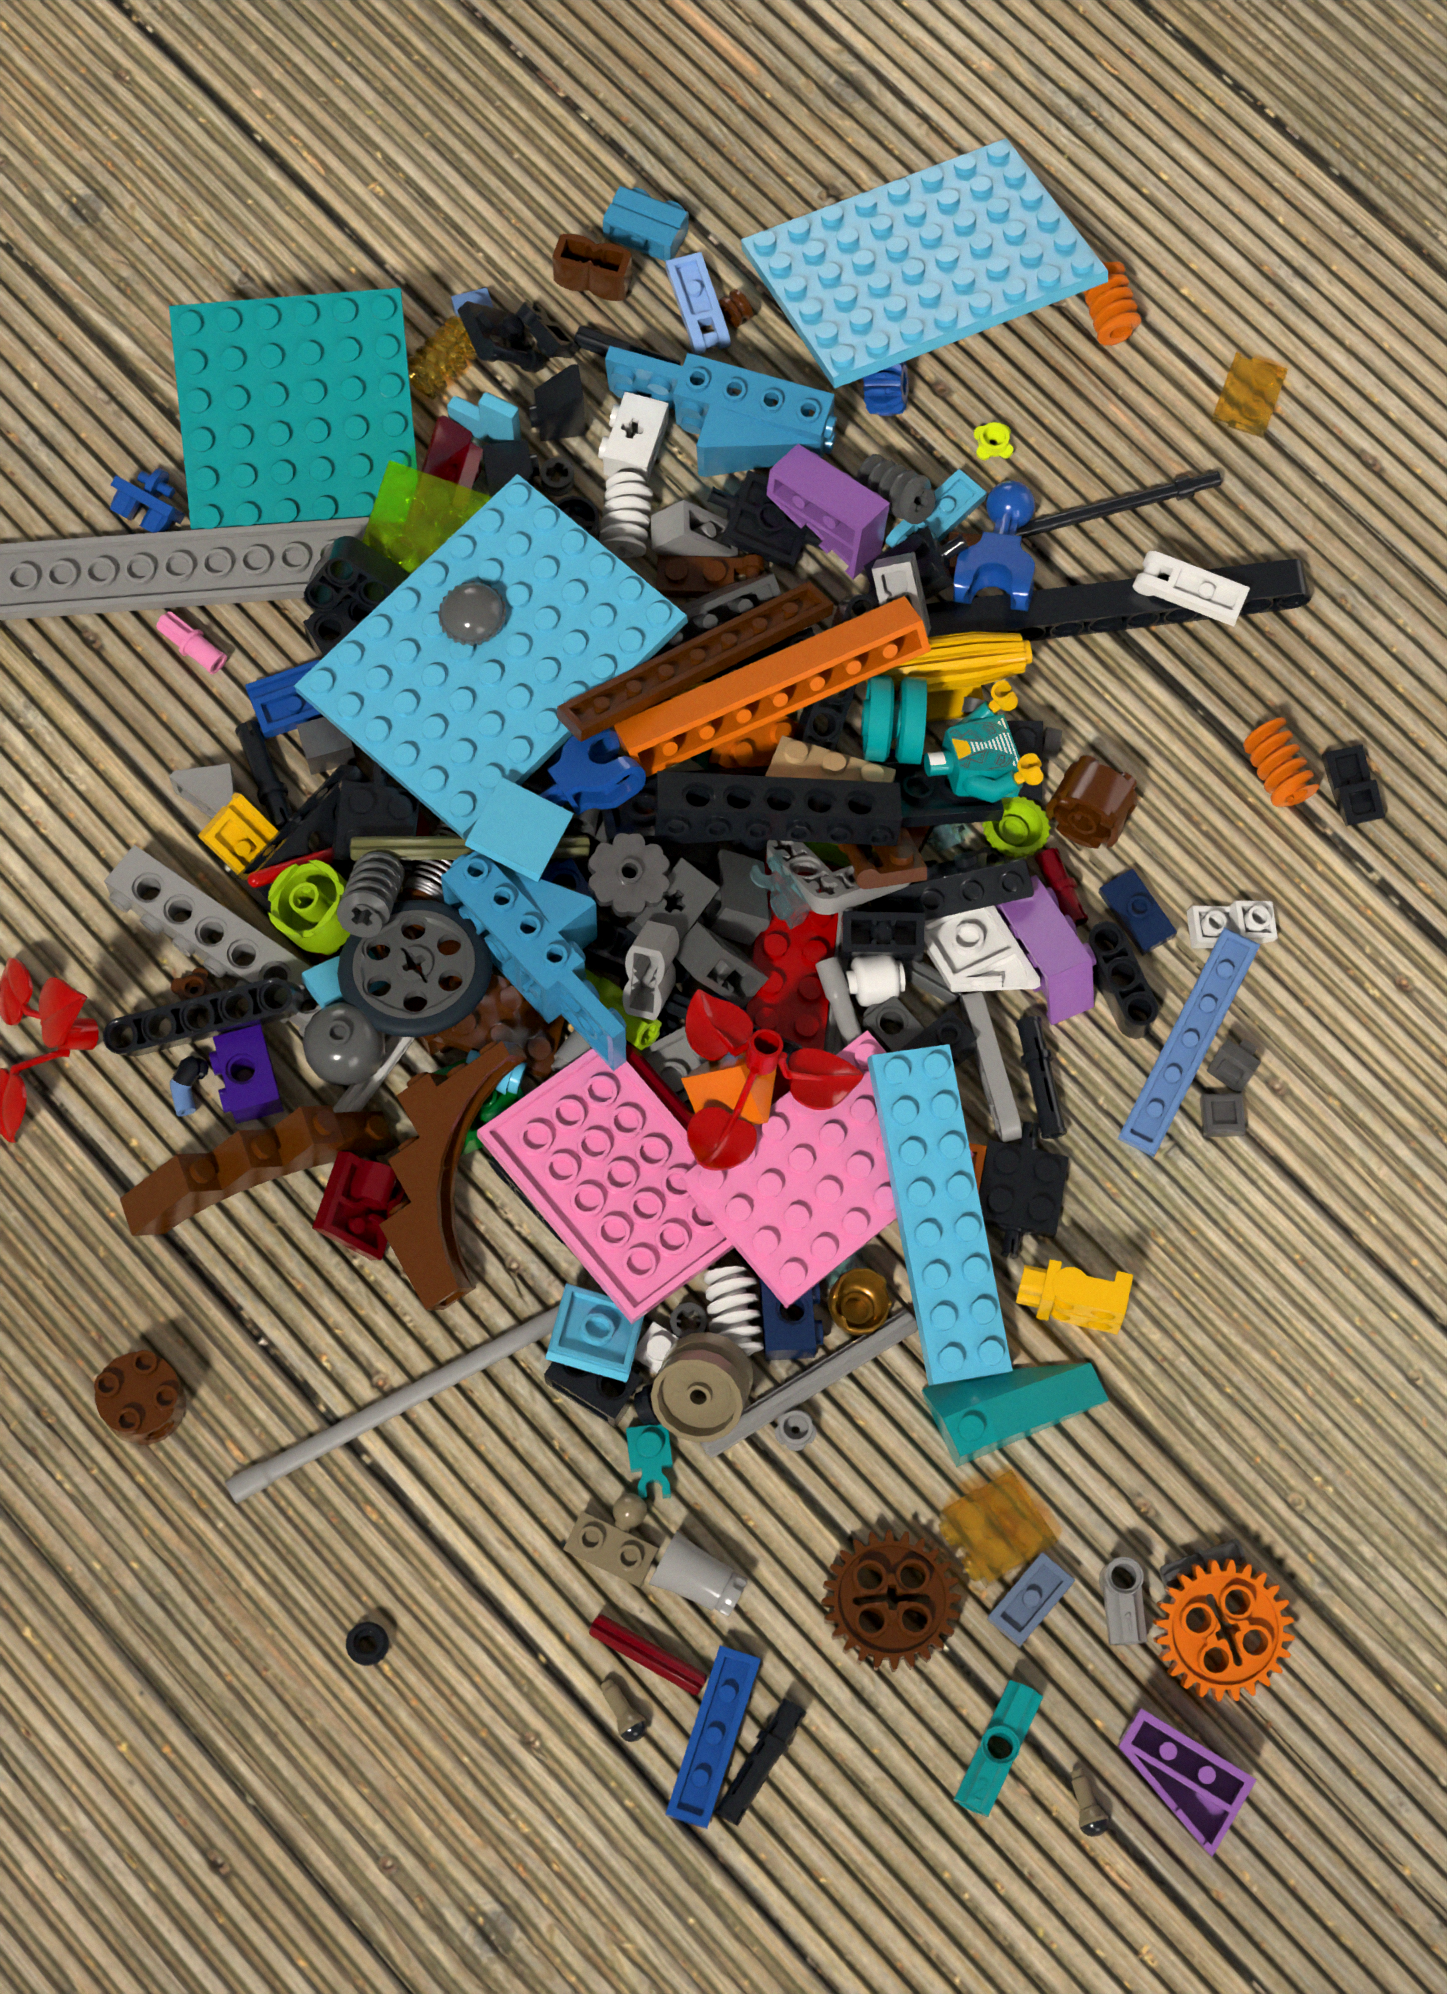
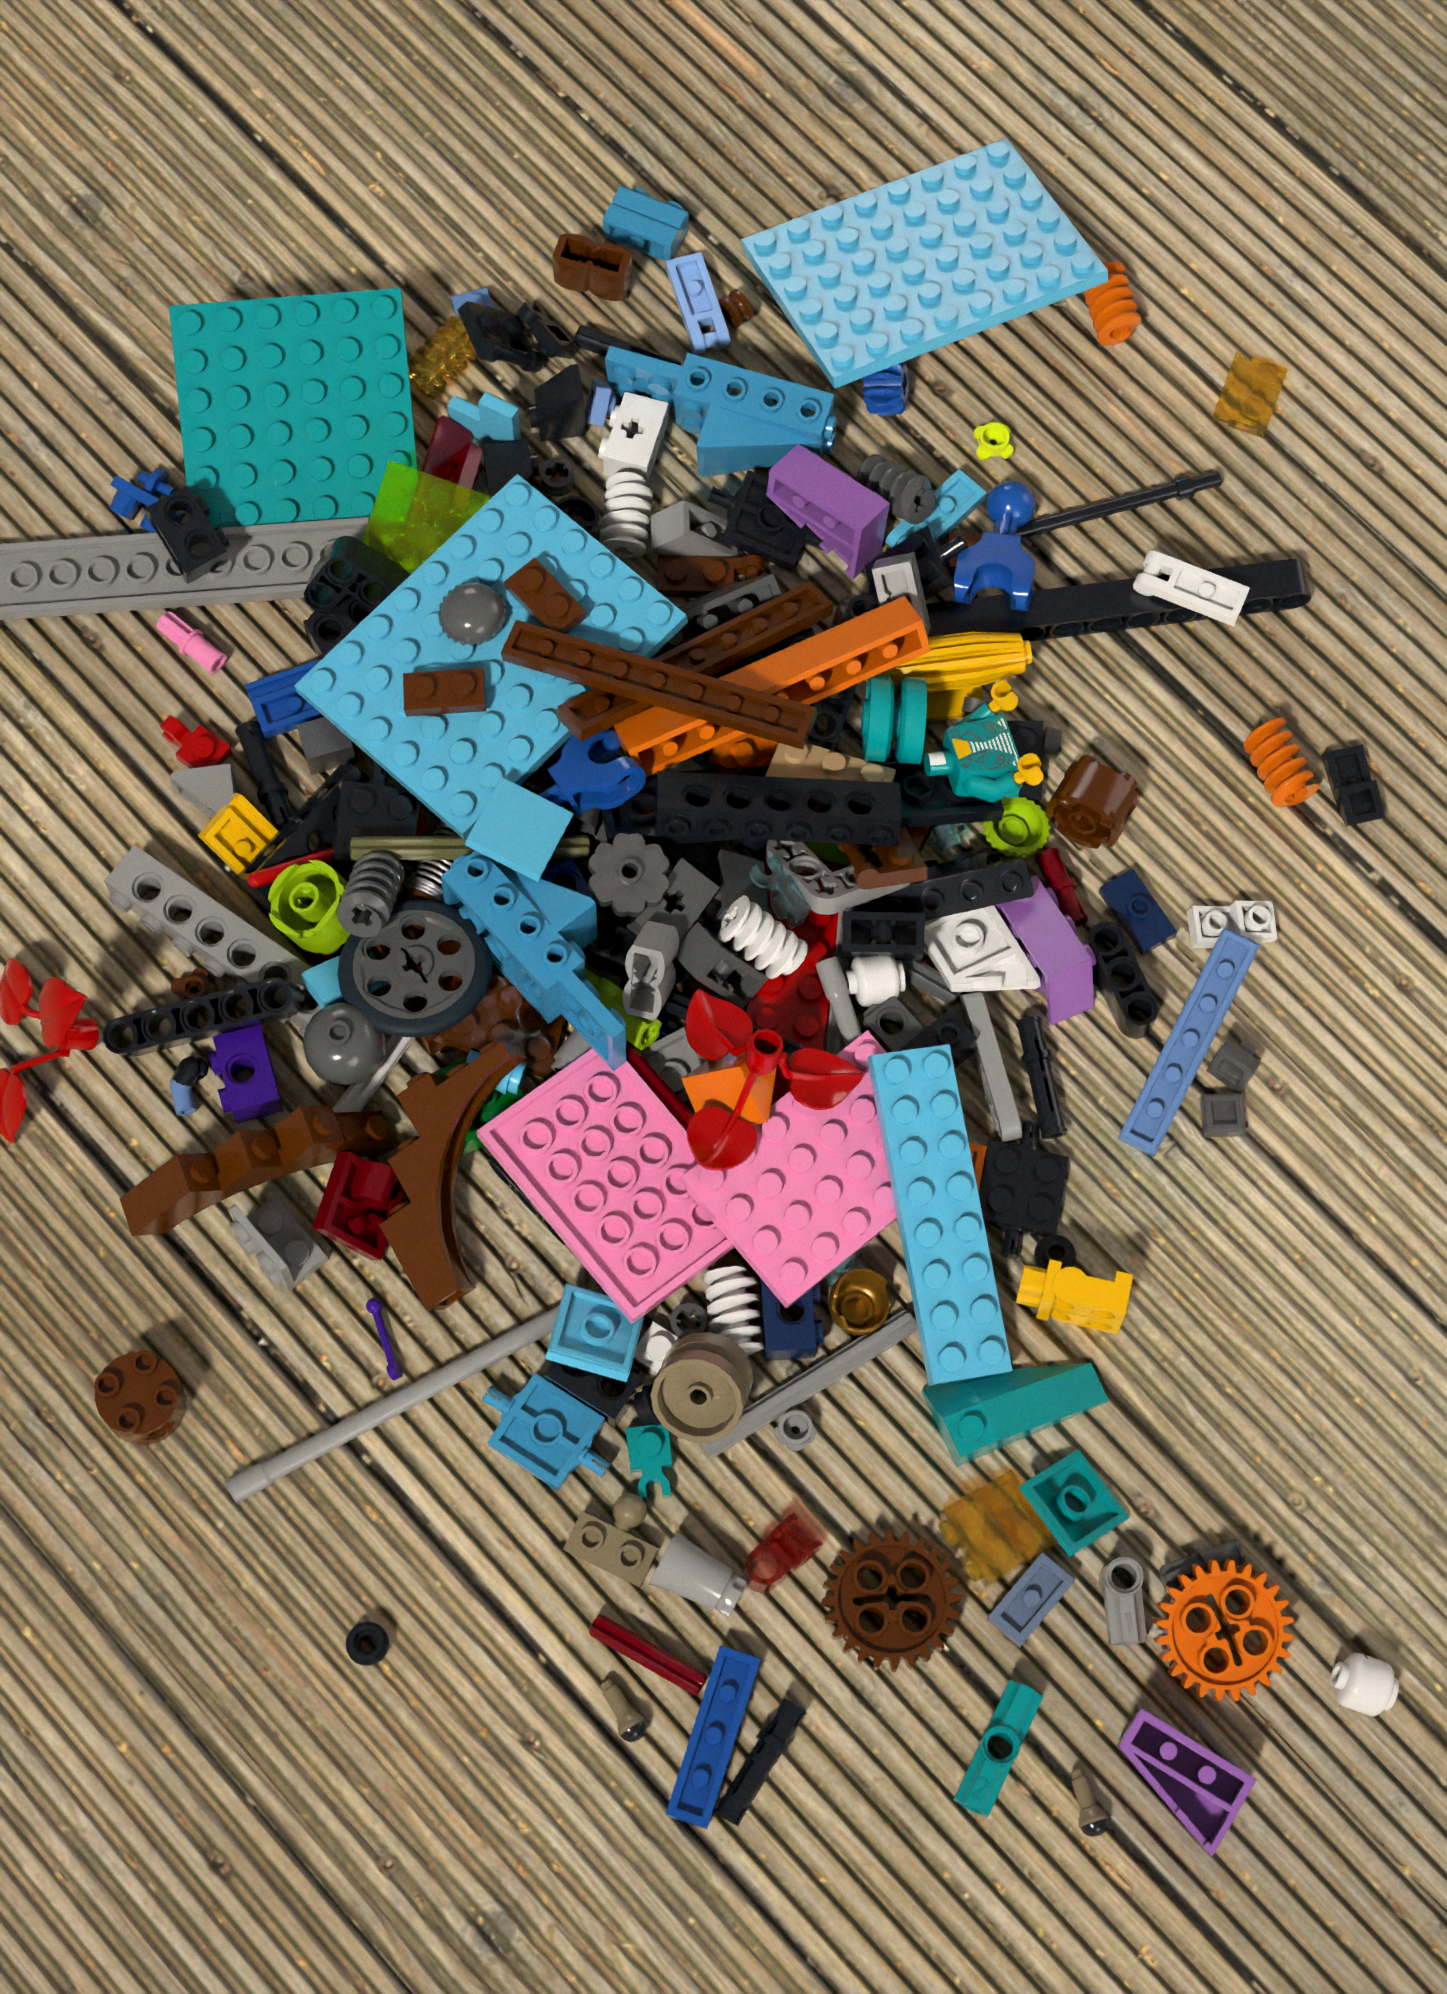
none -> black brick [146,486,230,584]
none -> red plate [160,715,232,769]
none -> light grey bracket [228,1196,328,1292]
none -> dark purple hinge [366,1298,403,1380]
none -> reddish brown plate [403,668,486,717]
none -> dark azure plate [482,1373,611,1491]
none -> reddish brown plate [501,620,817,750]
none -> reddish brown plate [504,557,587,634]
none -> medium blue plate [585,379,615,426]
none -> white piece [718,895,808,979]
none -> clear red piece [743,1513,824,1593]
none -> teal slope [1018,1449,1130,1557]
none -> black plate [1034,1235,1076,1269]
none -> white head [1330,1653,1399,1716]

